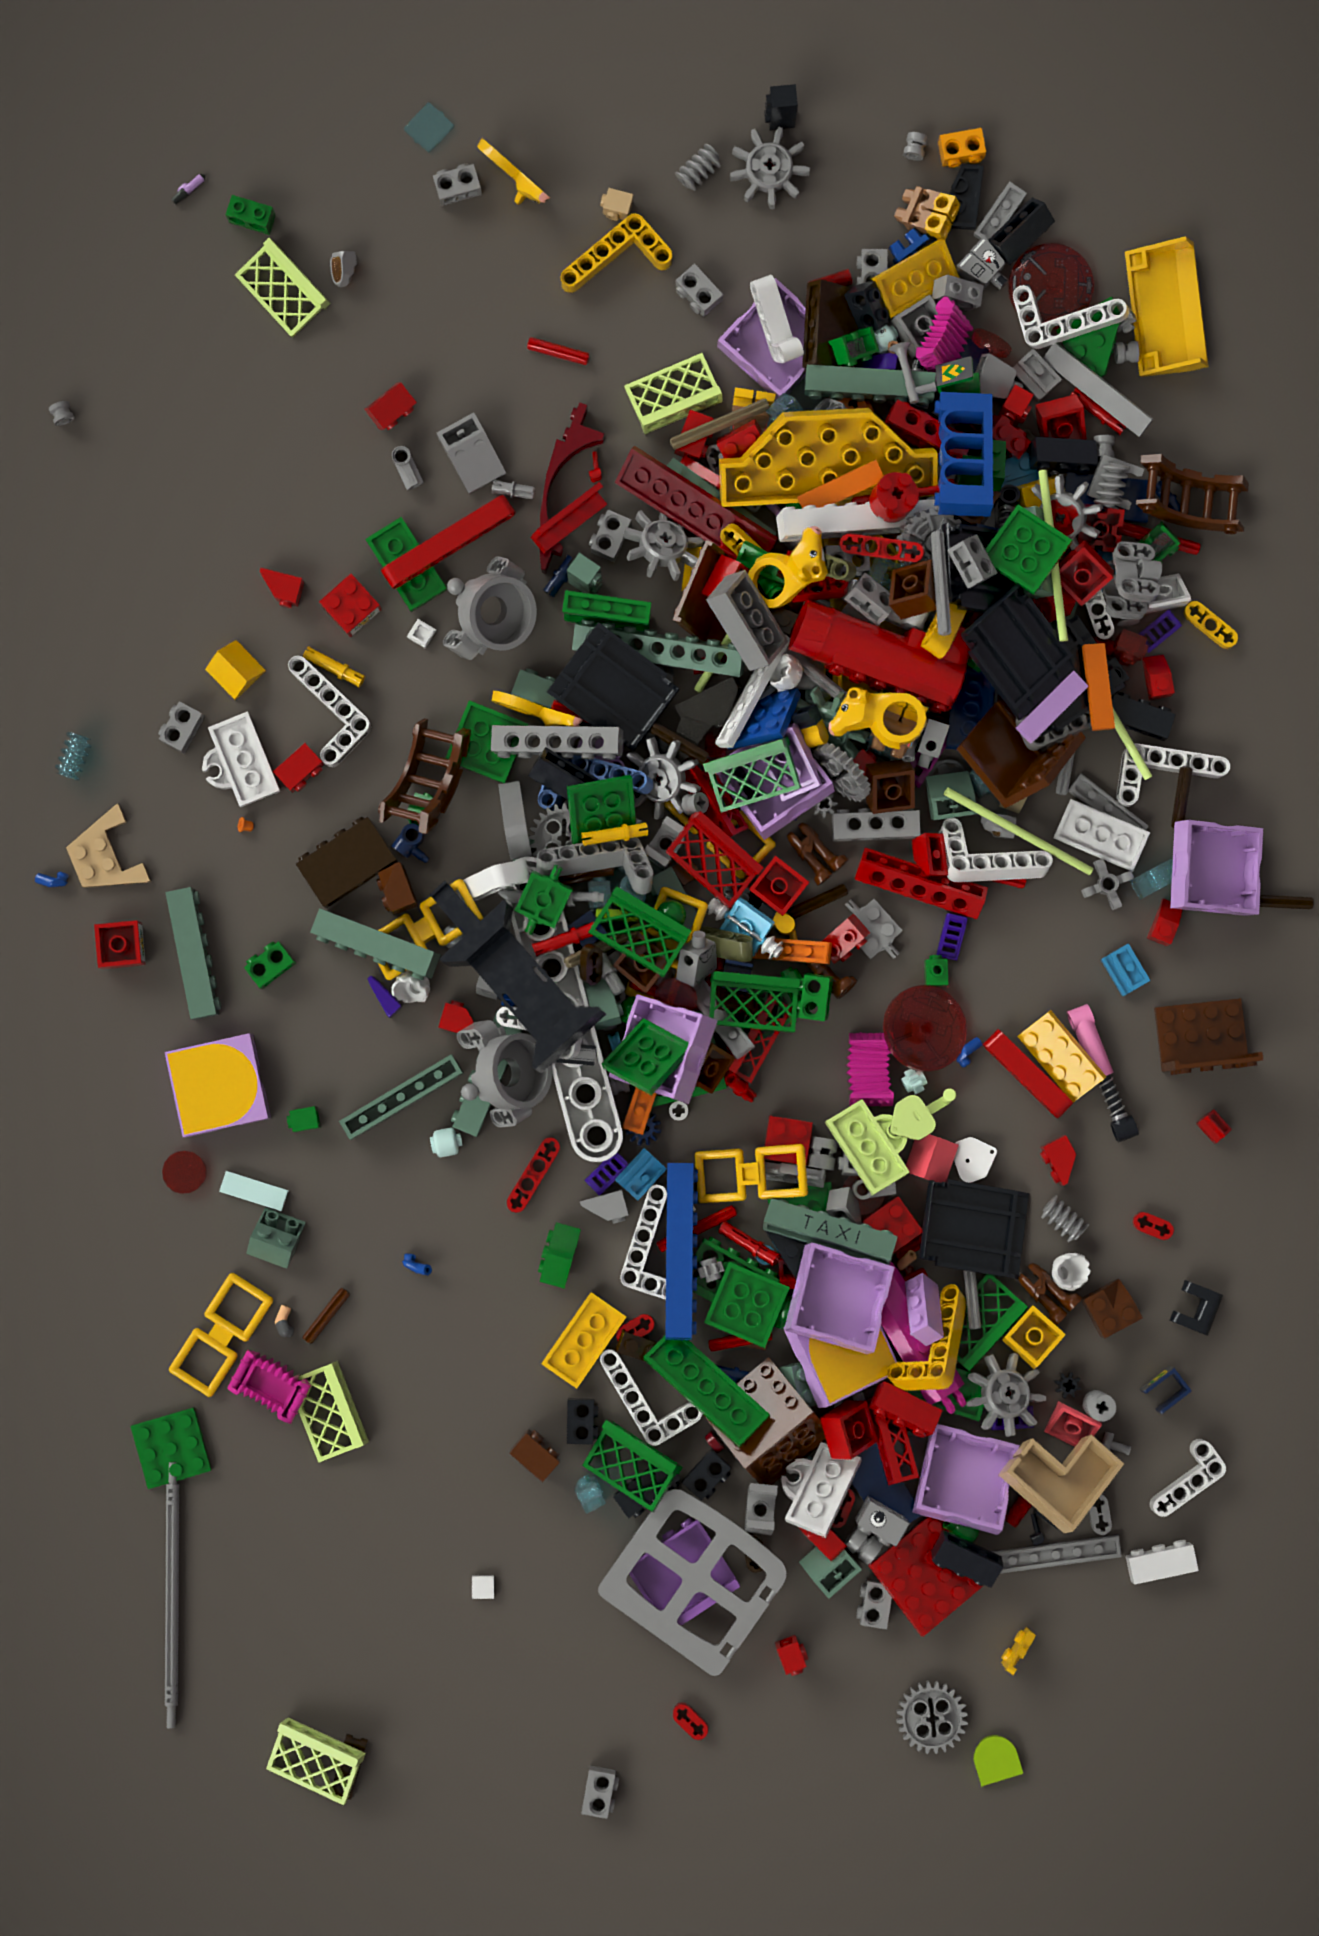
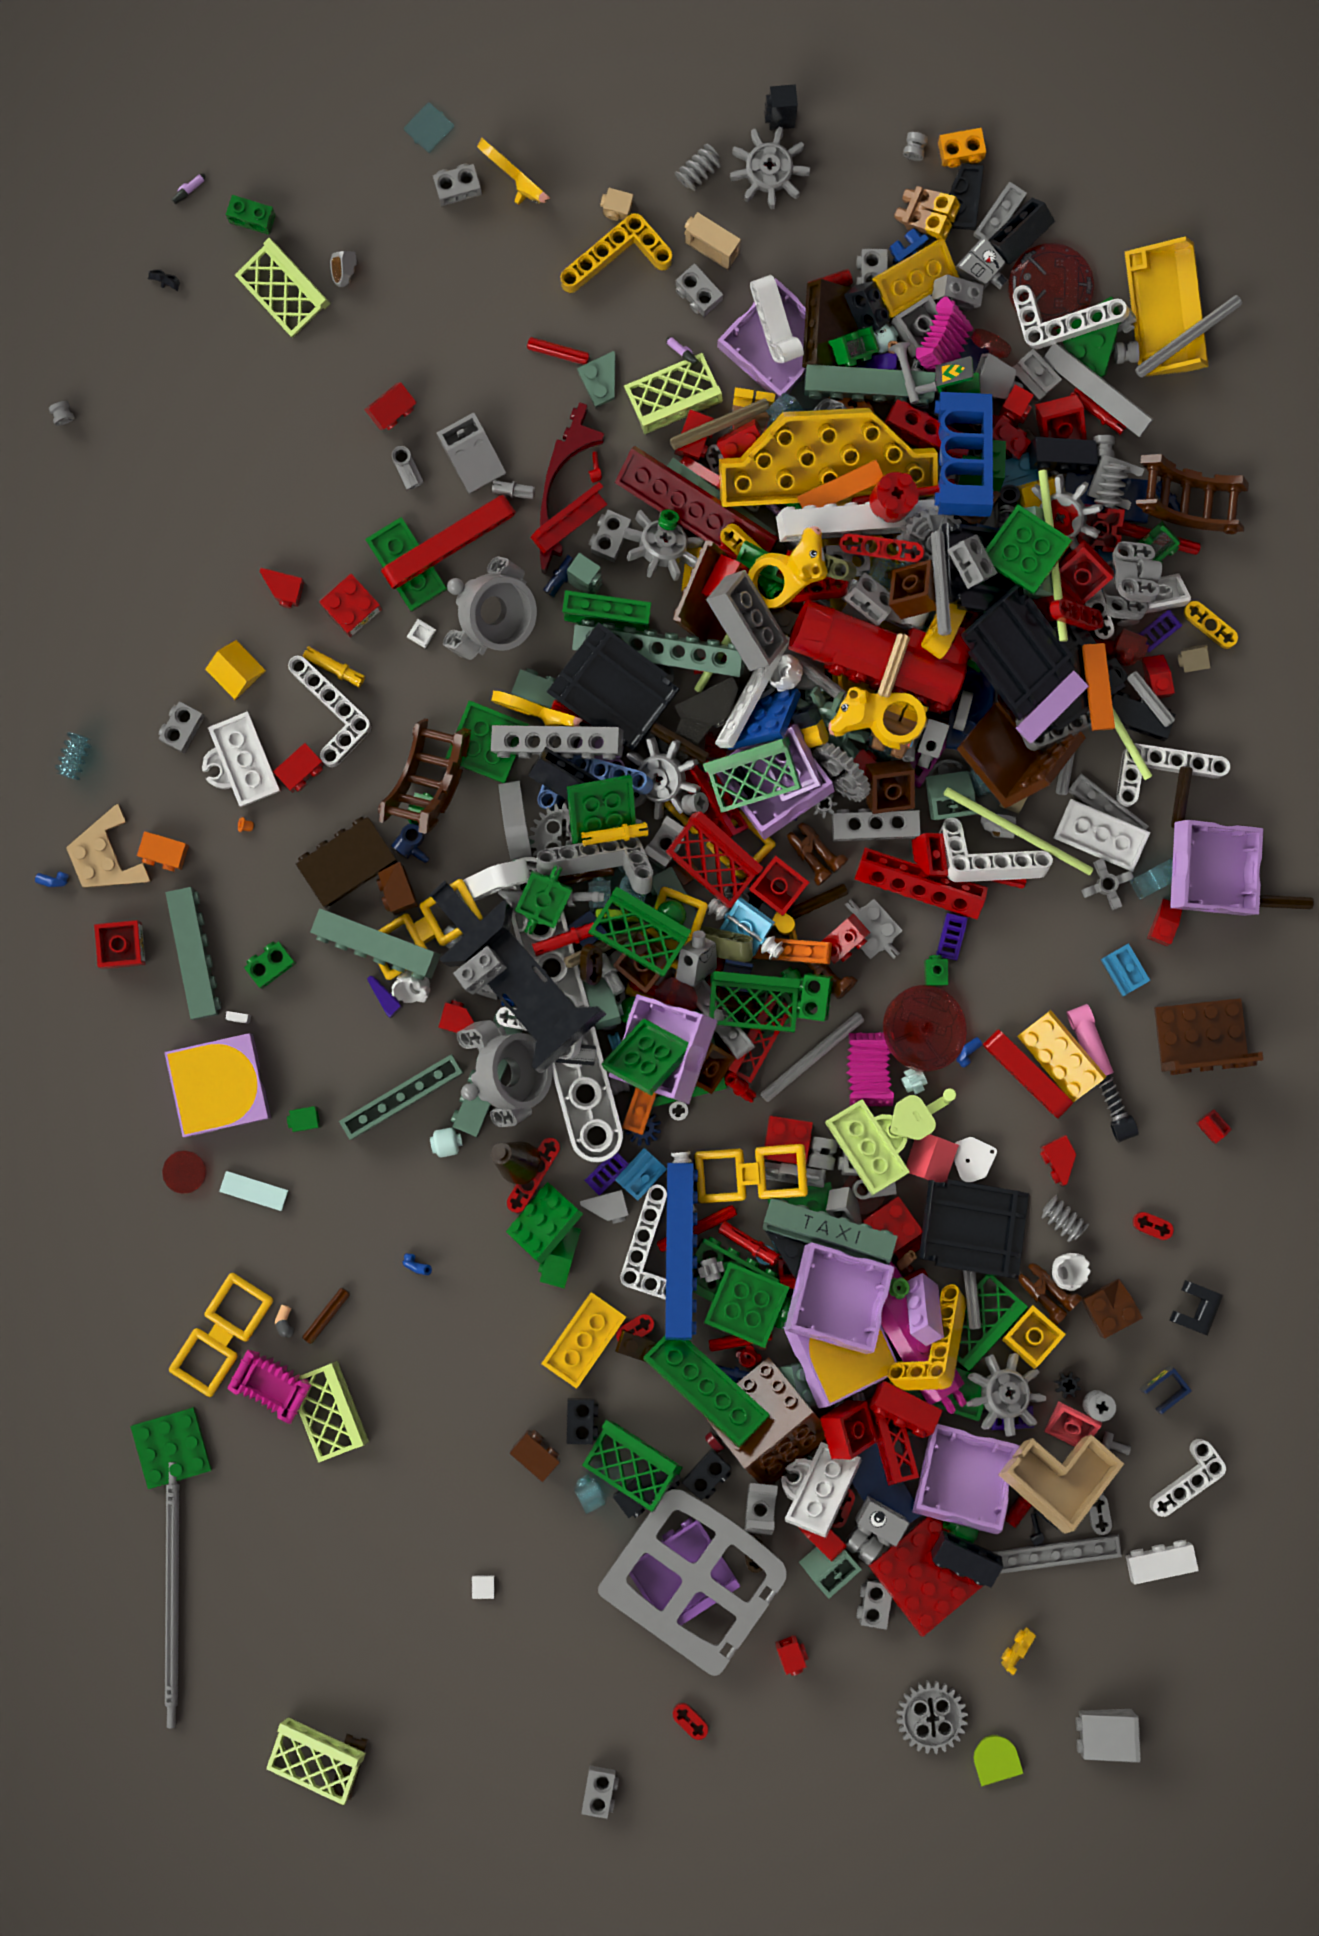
sand green slope [246,1207,306,1269] -> none
white beam [600,1349,702,1446] -> none
none -> orange brick [137,831,189,872]
none -> black piece [148,270,180,291]
none -> white tile [225,1011,251,1024]
none -> light grey brick [453,946,507,995]
none -> dark brown cone [491,1141,541,1185]
none -> green plate [506,1182,583,1264]
none -> sand green wing [577,351,615,408]
none -> green bush [658,509,679,530]
none -> piece [666,337,699,366]
none -> white bush [671,1151,691,1163]
none -> tan window [684,212,741,270]
none -> red plate [736,1345,762,1368]
none -> light grey axle [761,1012,864,1102]
none -> tan axle [878,633,910,698]
none -> bright green plate [889,1277,909,1299]
none -> light grey beam [953,690,974,731]
none -> red beam [1050,599,1104,631]
none -> light grey slope [1075,1709,1141,1762]
none -> light grey axle [1127,671,1175,727]
none -> light grey axle [1135,295,1243,378]
none -> dark tan brick [1178,644,1211,672]

